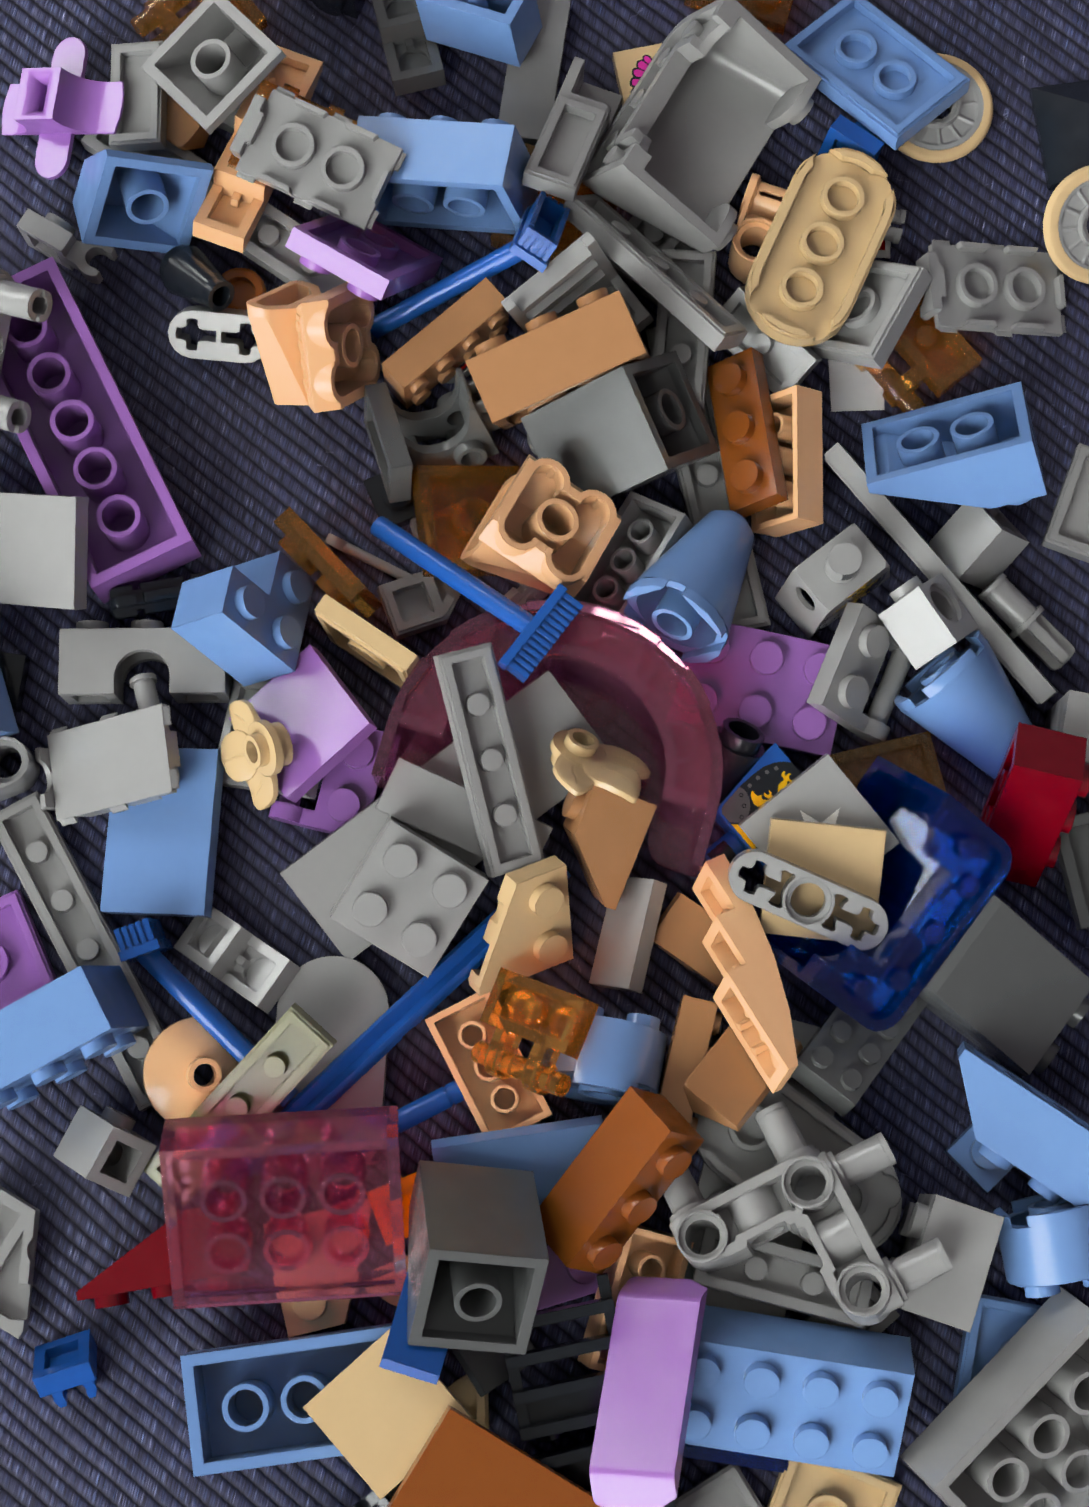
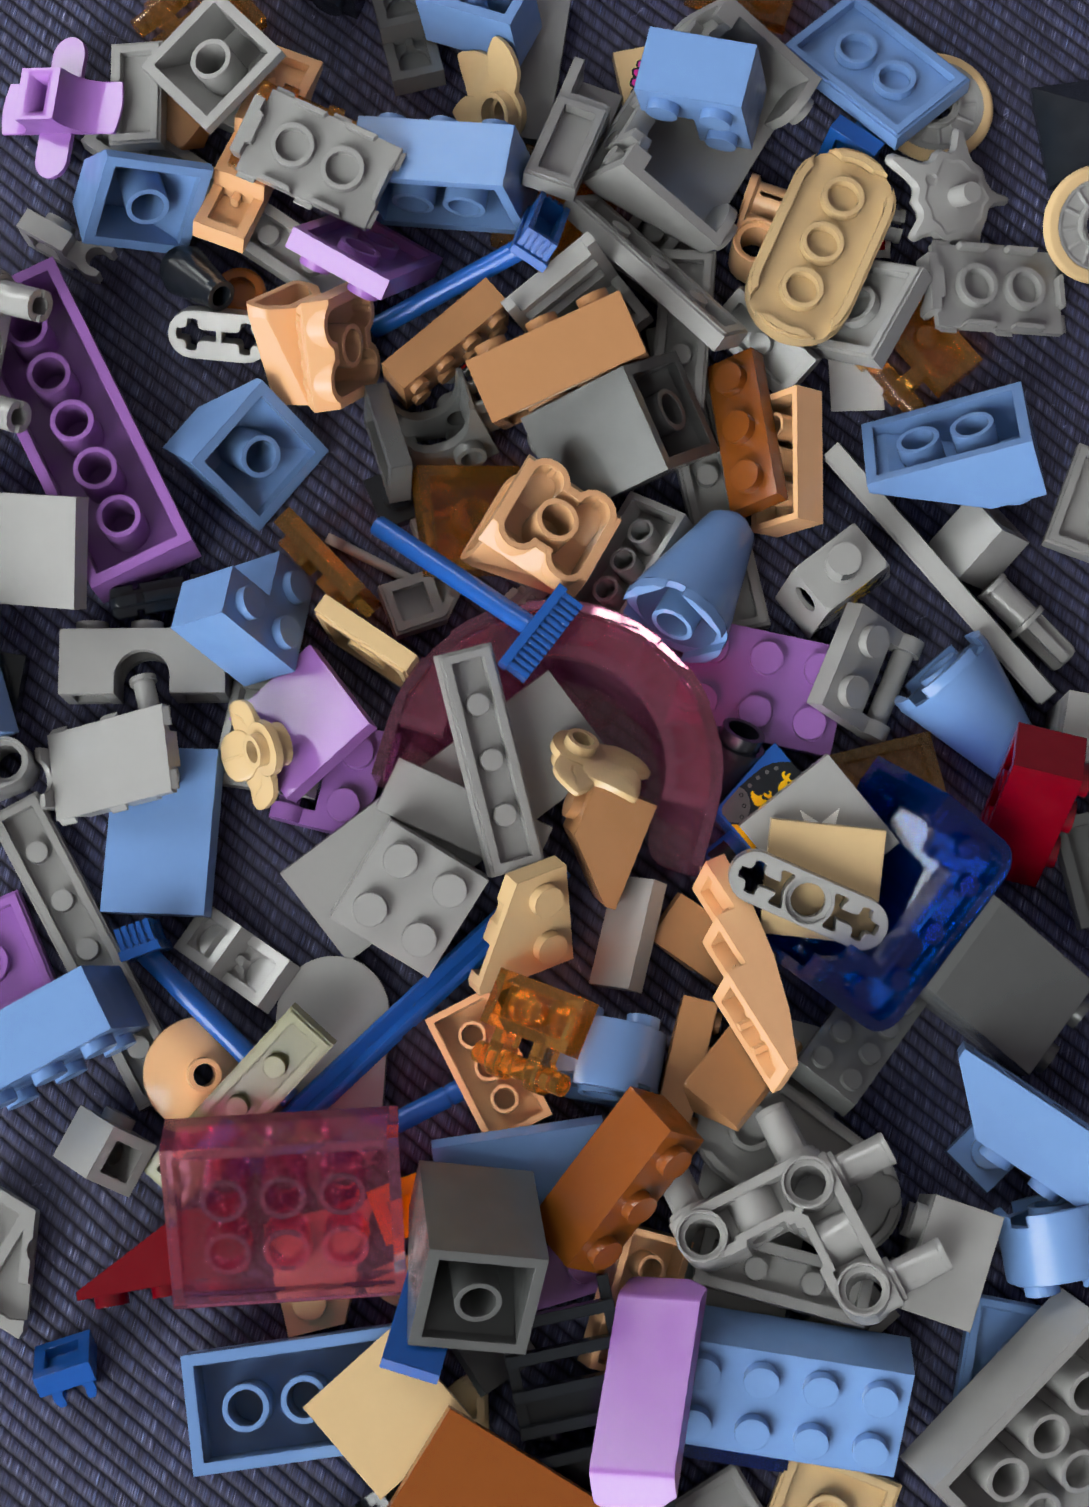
brick [878,573,979,670] -> none
none -> medium blue slope [162,378,329,531]
none -> tan plate [453,36,527,134]
none -> medium blue brick [634,26,767,152]
none -> light grey piece [884,128,1009,245]

